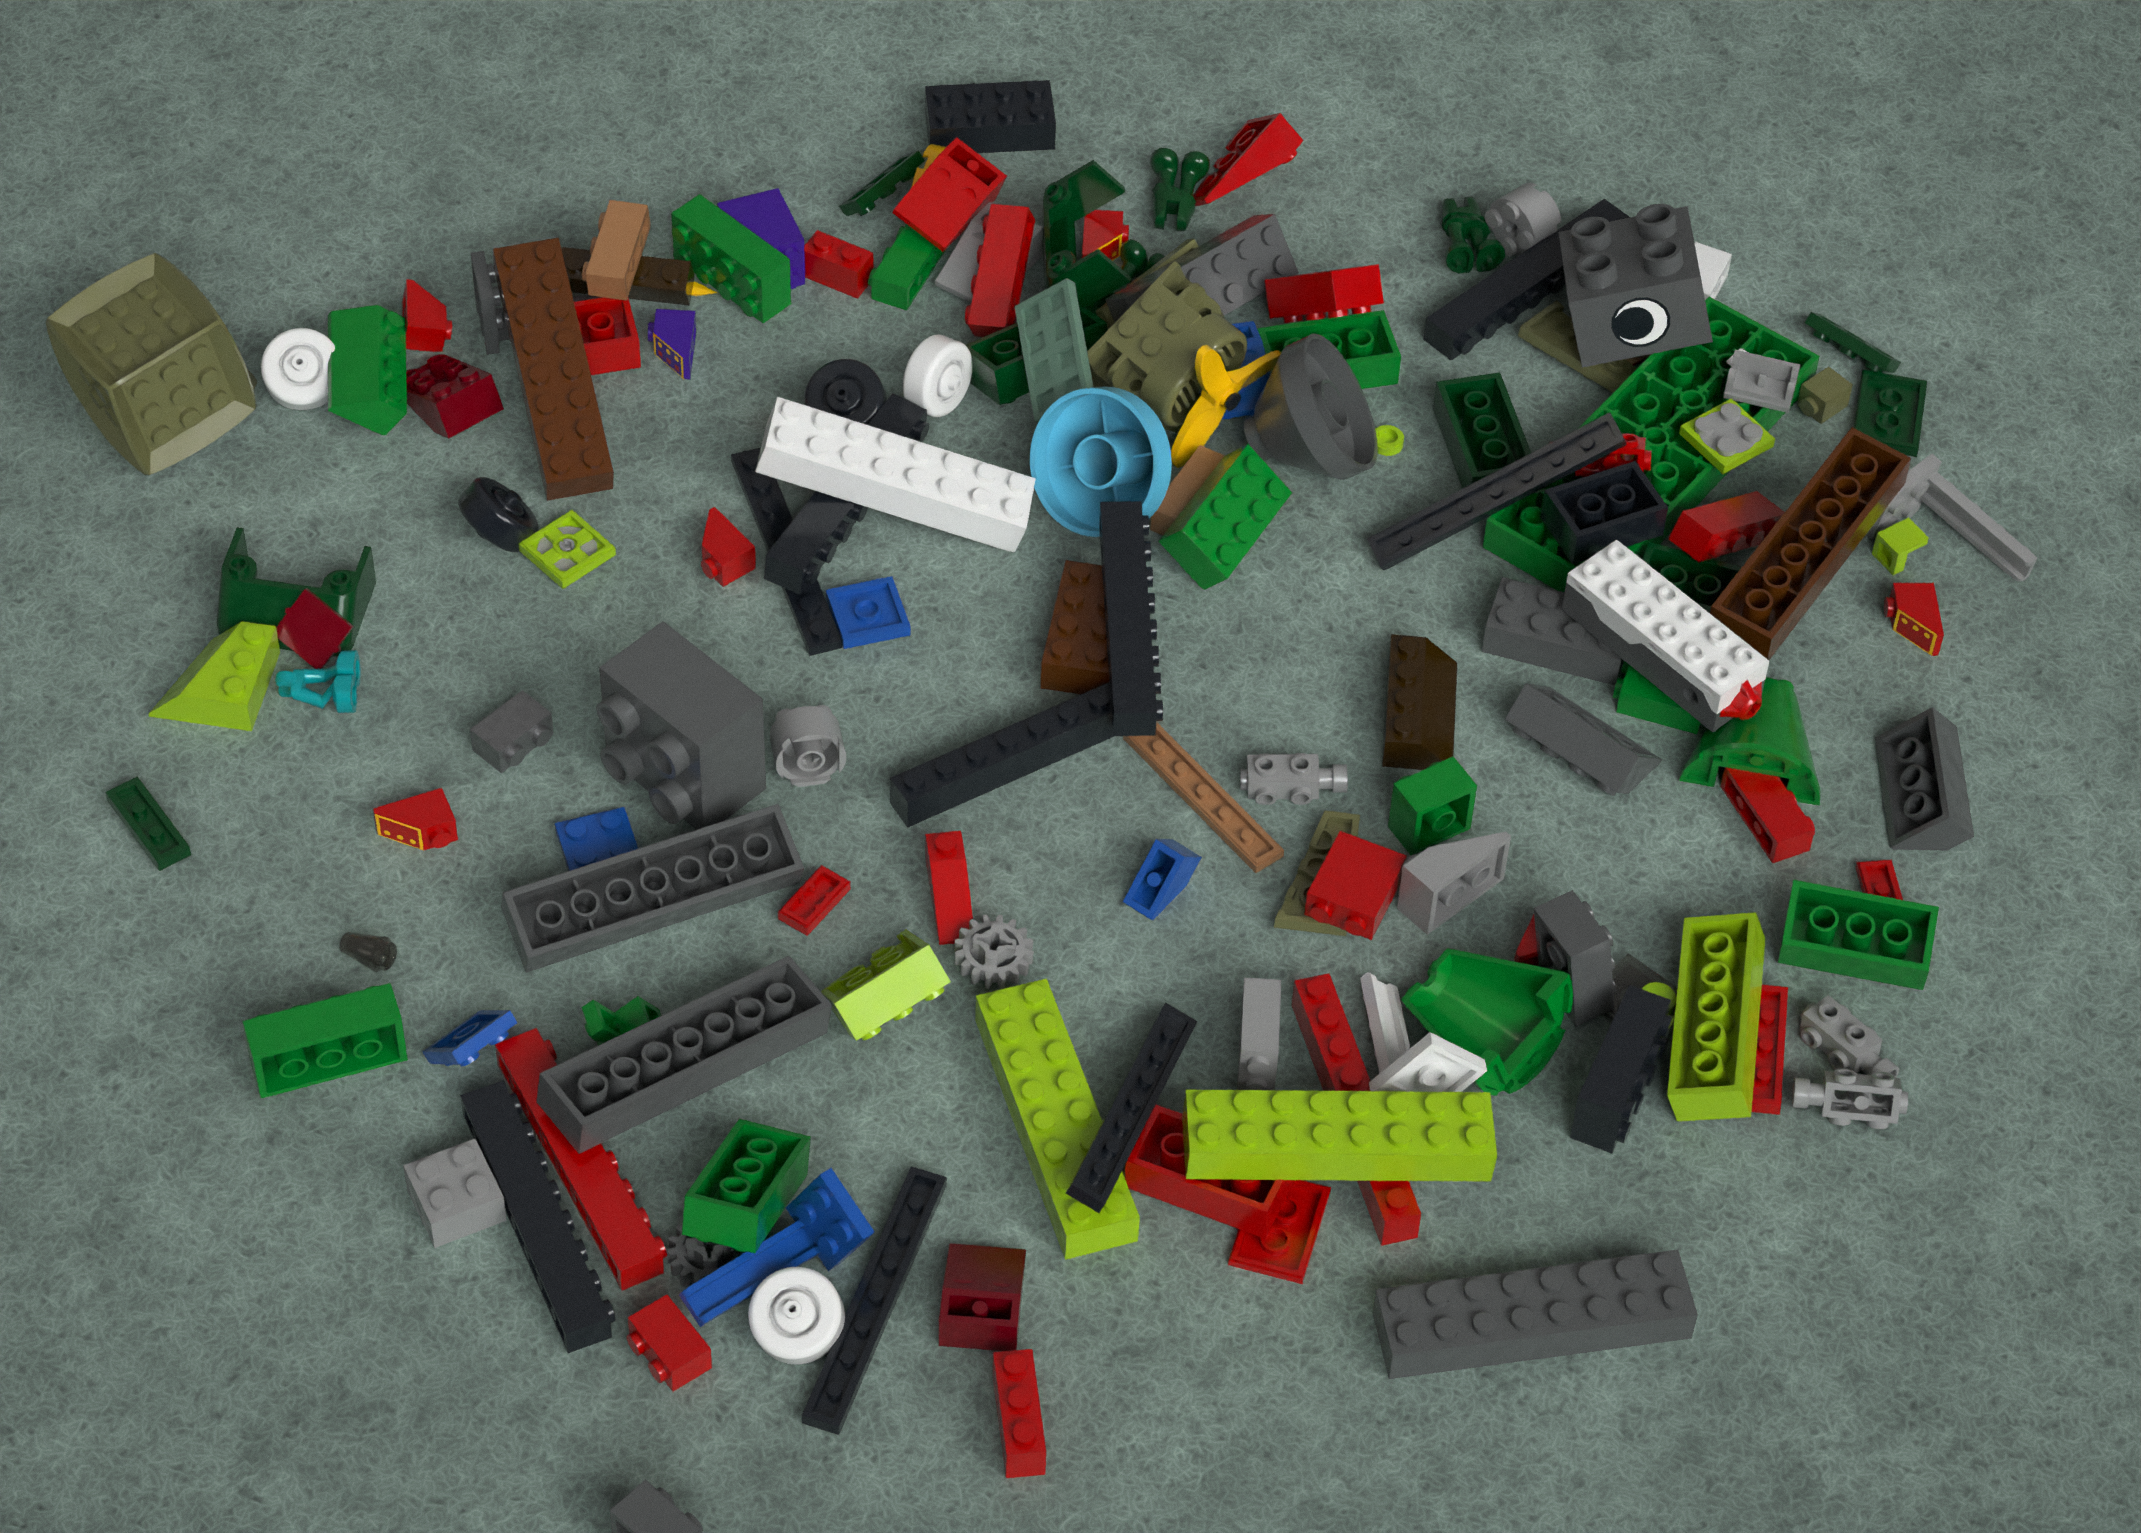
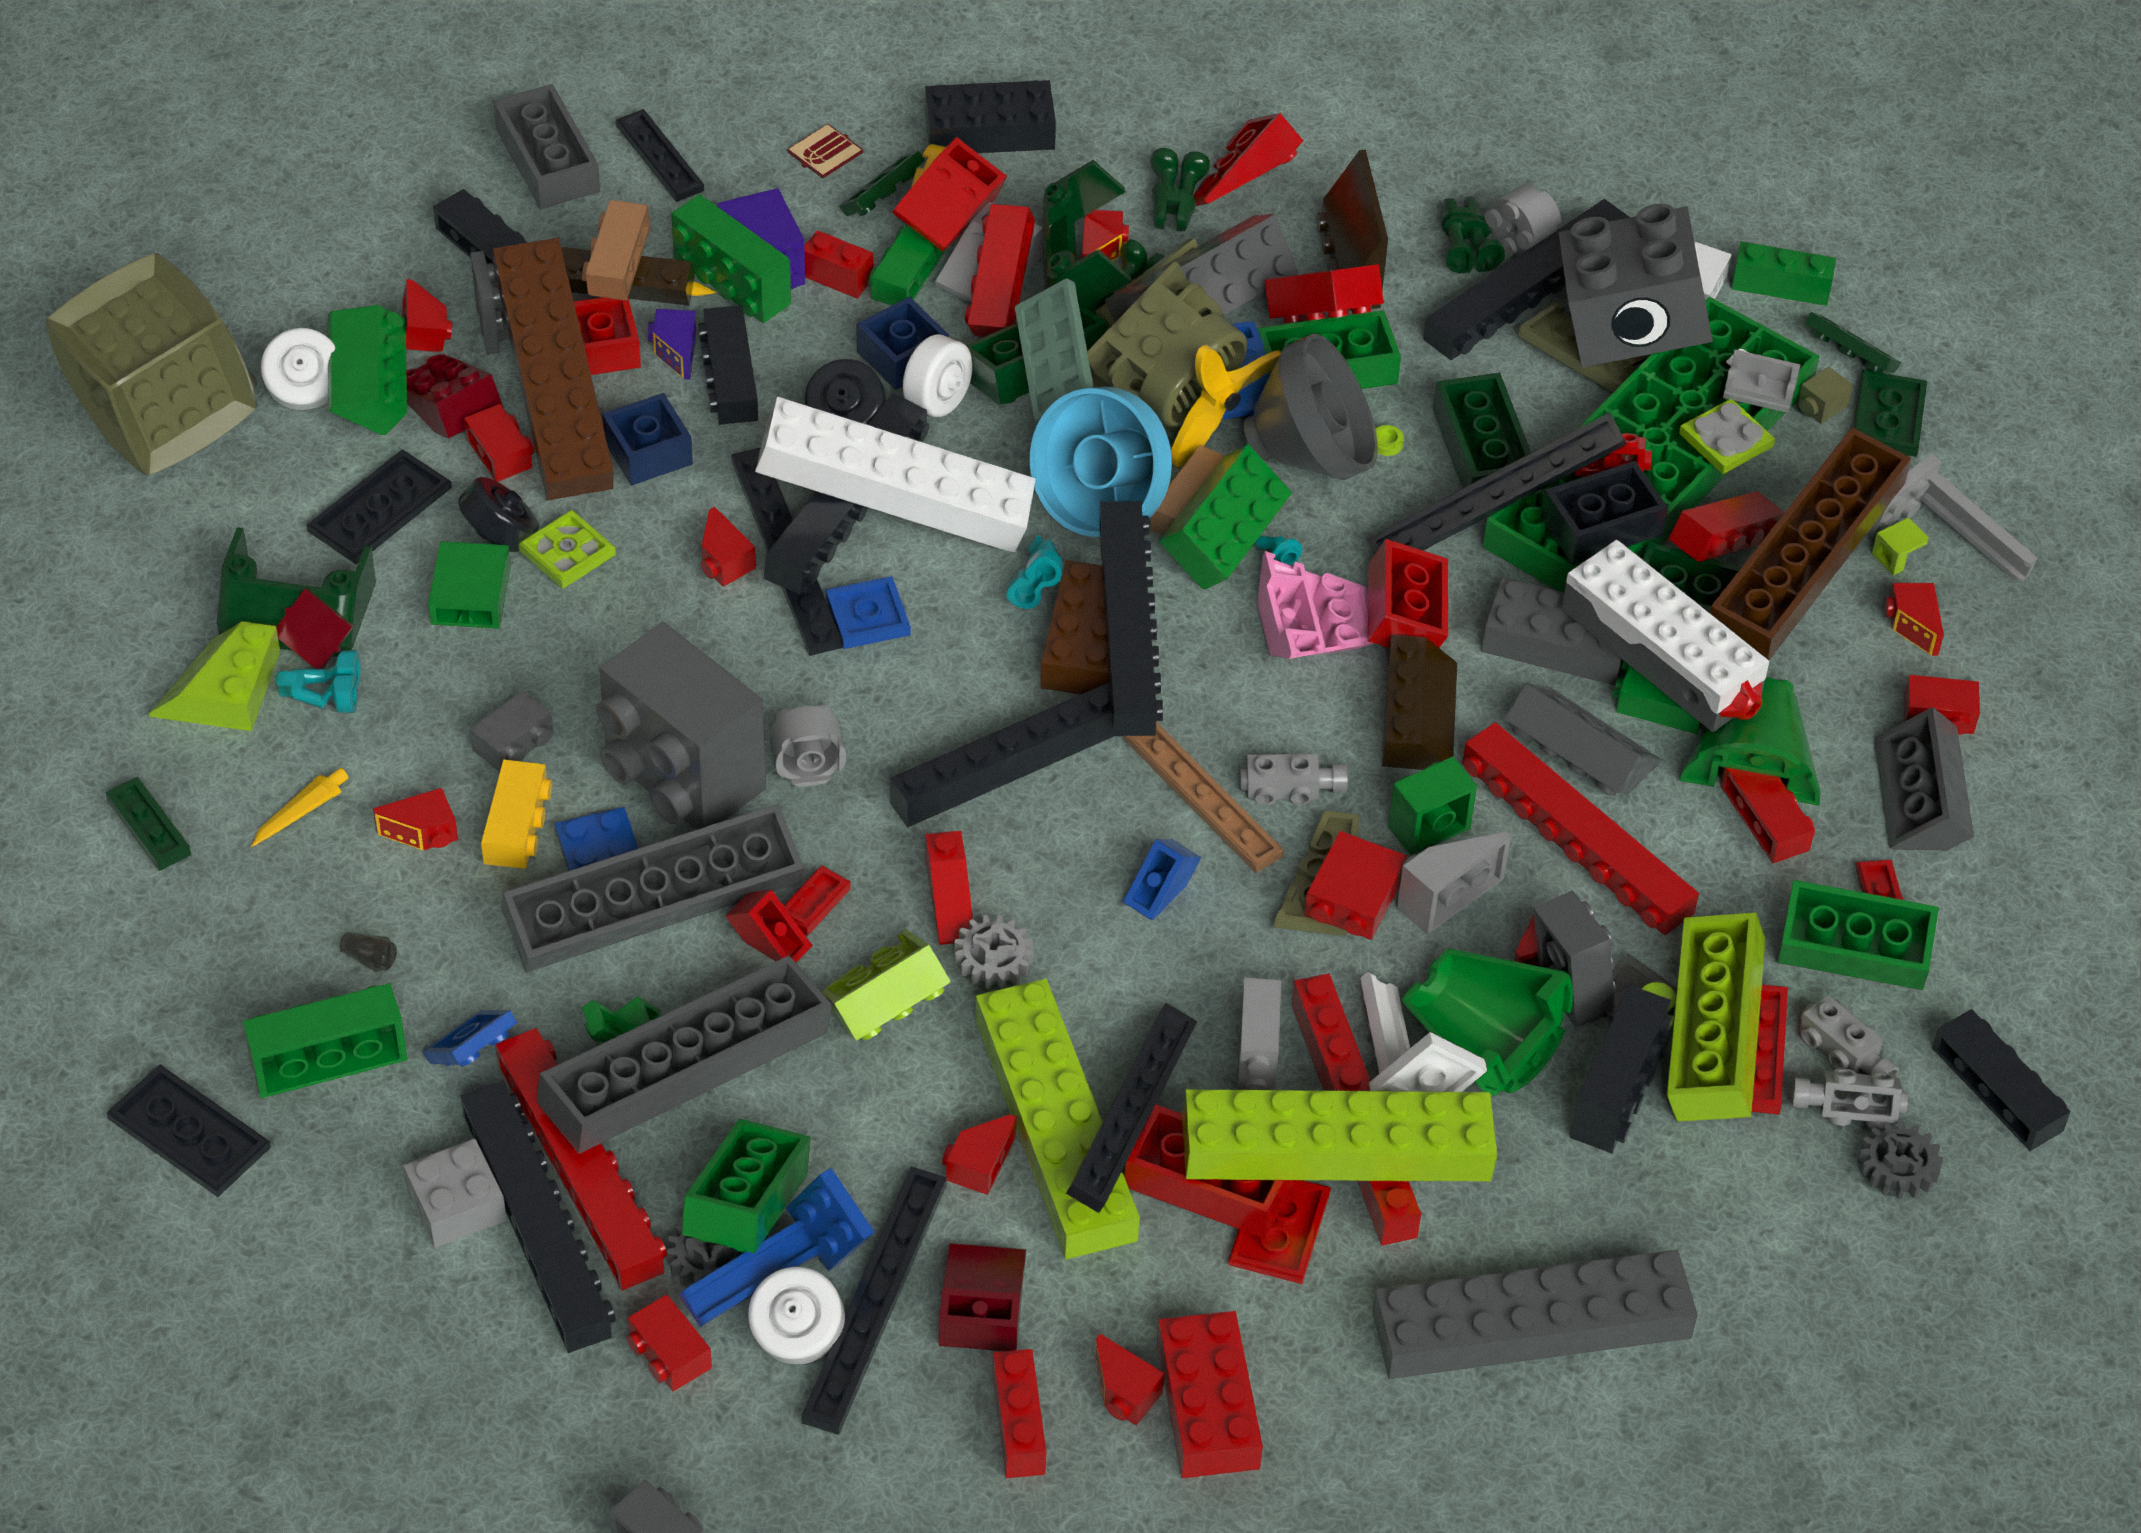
none -> black tile [107,1064,271,1197]
none -> yellow bar [250,767,349,848]
none -> black tile [307,449,452,564]
none -> green brick [428,541,511,629]
none -> black brick [433,189,528,279]
none -> red brick [464,404,534,482]
none -> yellow brick [481,759,552,869]
none -> dark grey brick [493,84,600,209]
none -> dark blue brick [602,393,693,486]
none -> black tile [616,109,704,202]
none -> black brick [698,305,758,425]
none -> red slope [725,889,813,963]
none -> piece [787,124,863,179]
none -> dark blue brick [856,296,949,390]
none -> red slope [942,1114,1017,1195]
none -> teal piece [1006,535,1064,609]
none -> red slope [1094,1334,1165,1426]
none -> red brick [1157,1311,1263,1478]
none -> teal plate [1256,535,1303,565]
none -> bright pink wedge [1257,551,1374,659]
none -> dark brown slope [1316,149,1388,311]
none -> red brick [1367,539,1448,648]
none -> red brick [1462,722,1699,936]
none -> green brick [1731,241,1836,306]
none -> dark grey gear [1858,1121,1943,1199]
none -> red brick [1904,675,1980,735]
none -> black brick [1932,1009,2071,1151]

